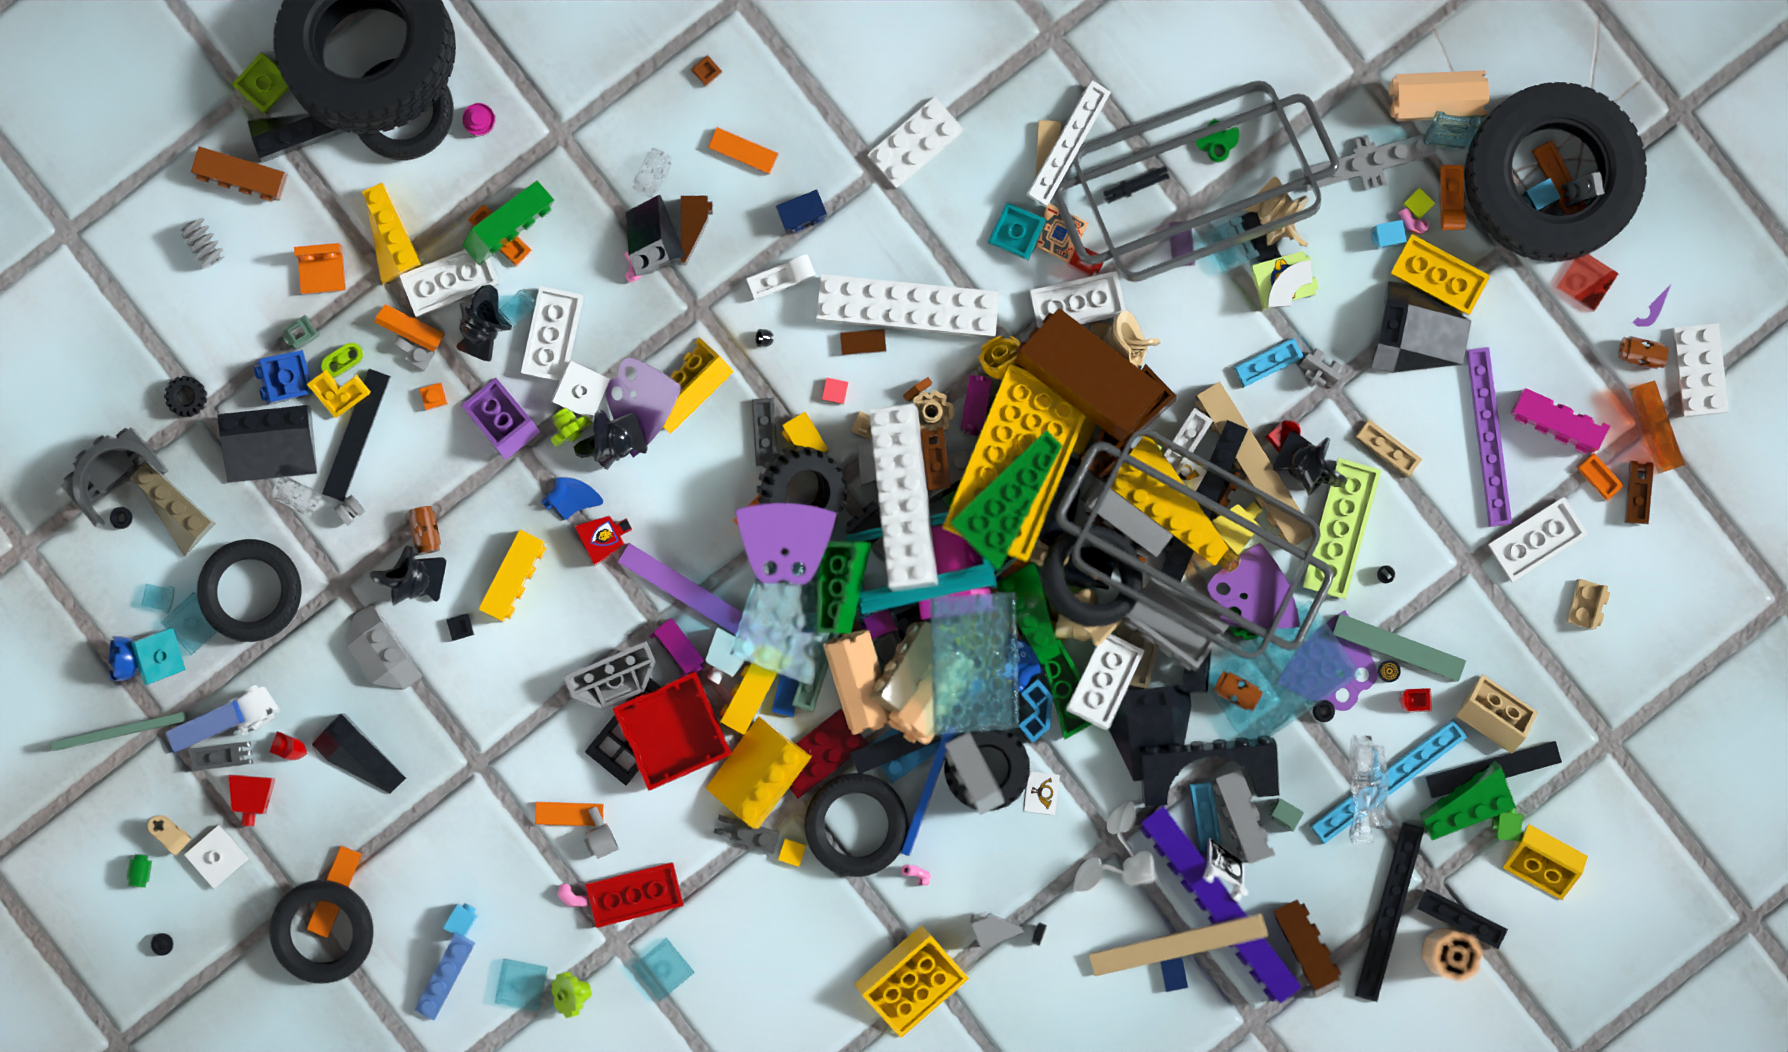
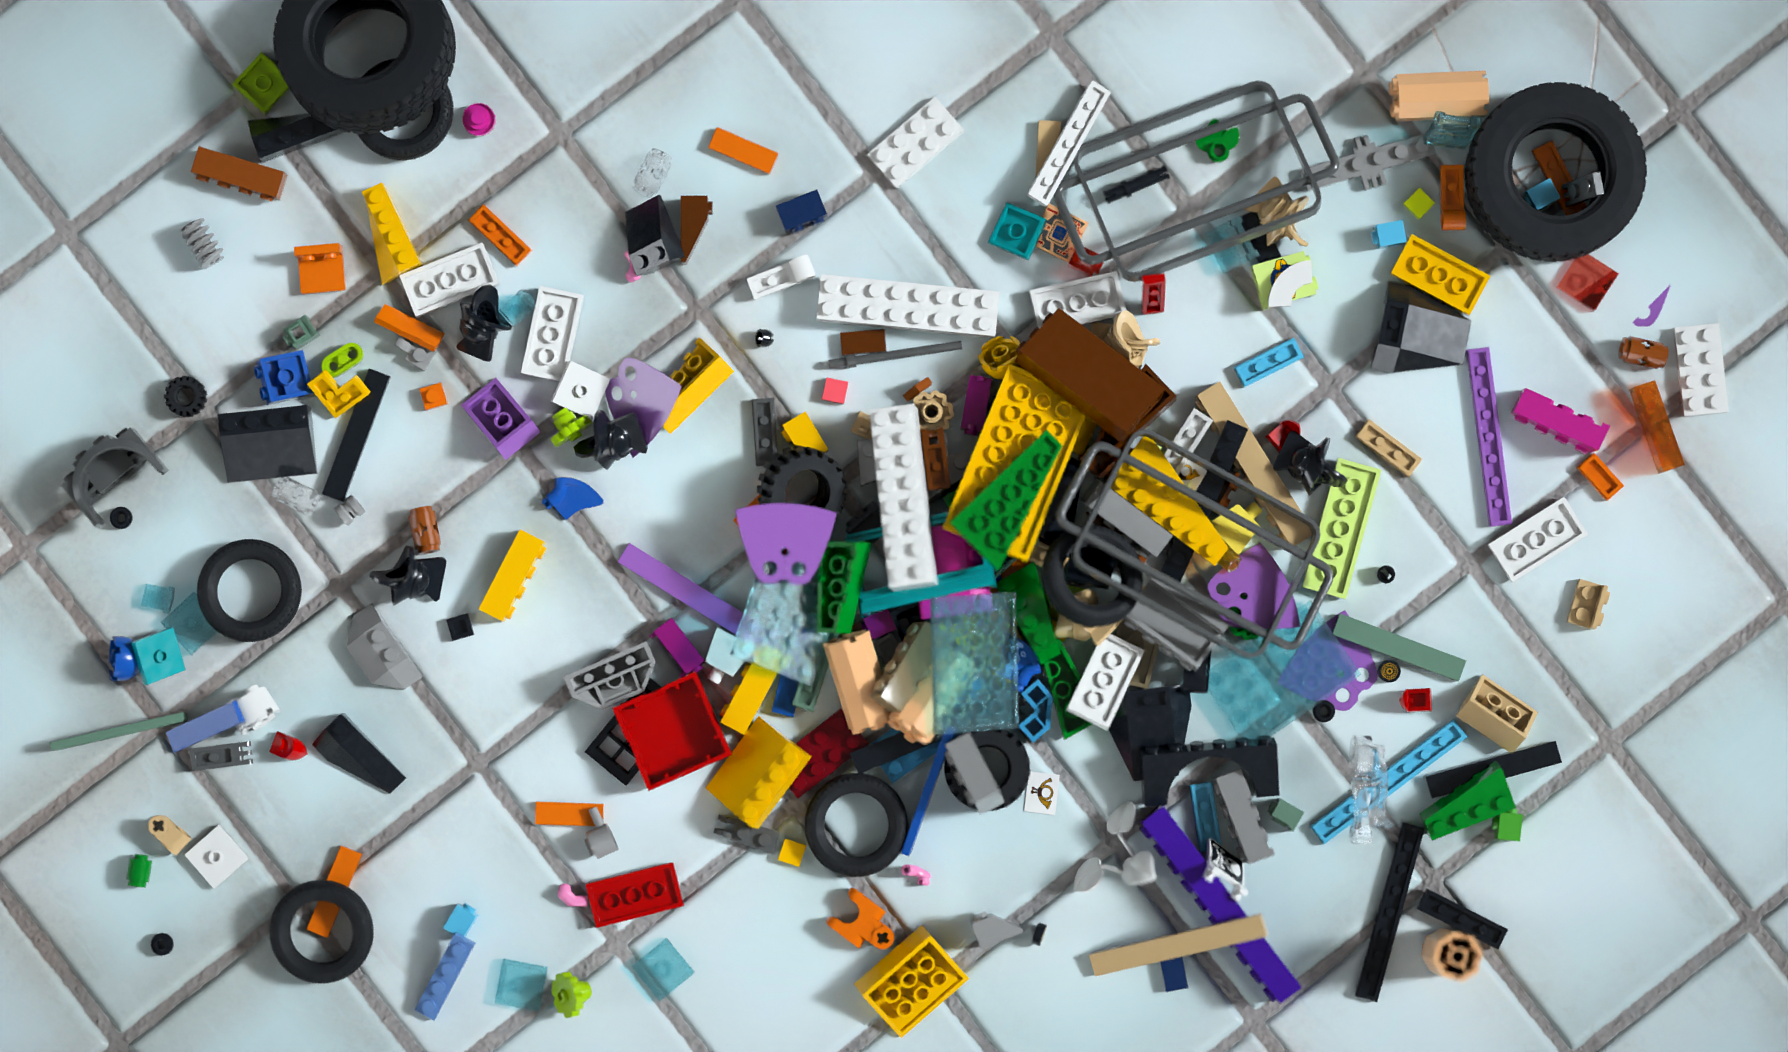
dark tan wedge [130,461,216,556] -> none
red torso [229,775,275,827] -> none
green wedge [462,180,555,266] -> none
red torso [575,516,632,566] -> none
dark orange tile [691,55,723,87] -> none
clear purple tile [1168,221,1195,267] -> none
dark orange piece [1213,671,1263,712] -> none
reddish brown wedge [1273,899,1342,998] -> none
light grey hips [1299,348,1343,388] -> none
bright pink arm [1398,208,1429,234] -> none
yellow slope [1503,824,1588,900] -> none
reddish brown plate [1625,460,1654,525] -> none
none -> orange piece [826,887,894,949]
none -> dark grey bar [828,341,962,369]
none -> red tile [1141,273,1166,315]

